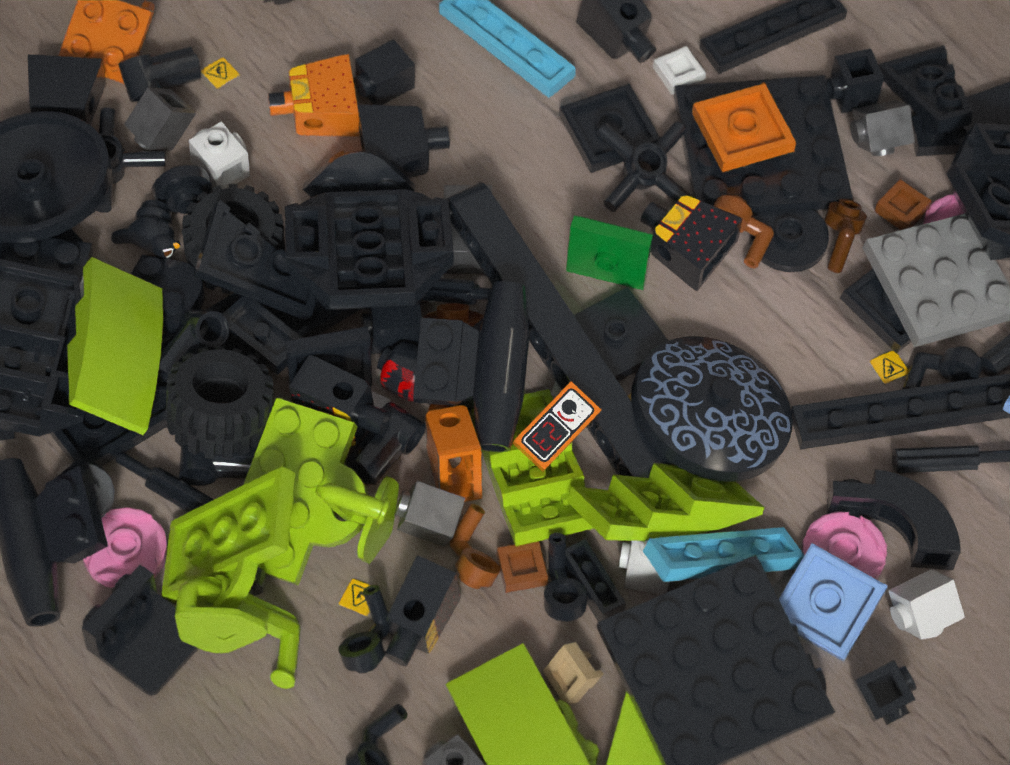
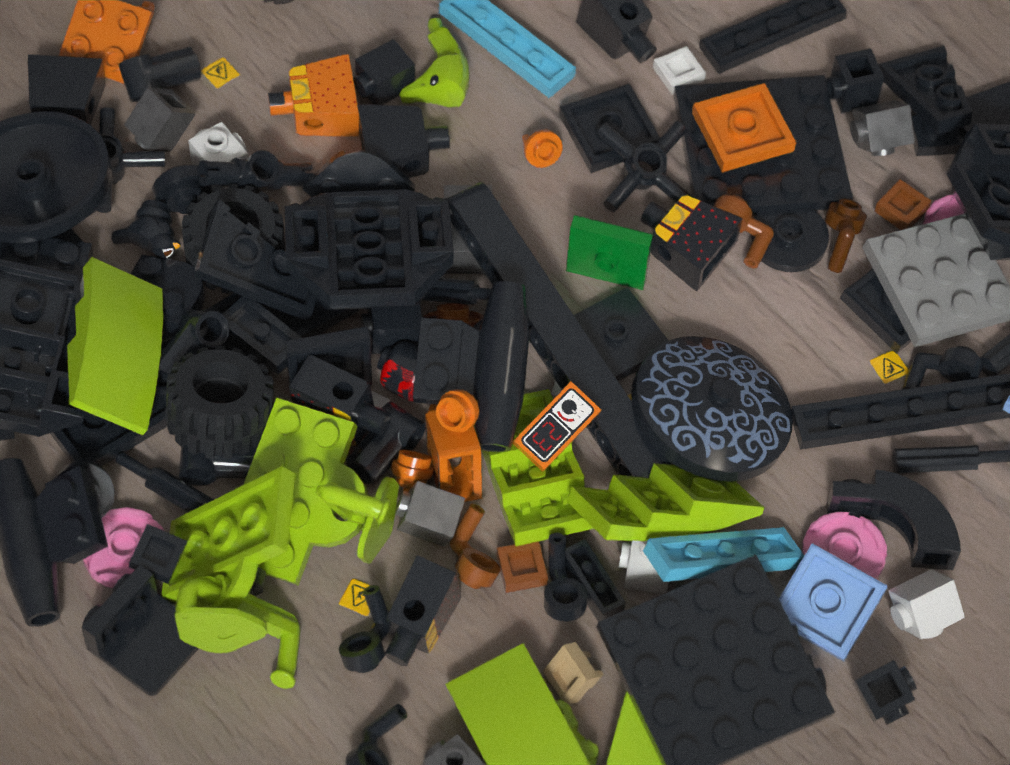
none -> black tile [129,524,187,584]
none -> black pin [197,150,314,194]
none -> orange plate [391,450,434,492]
none -> lime animal [400,18,469,108]
none -> orange plate [436,389,479,432]
none -> orange plate [522,129,563,168]

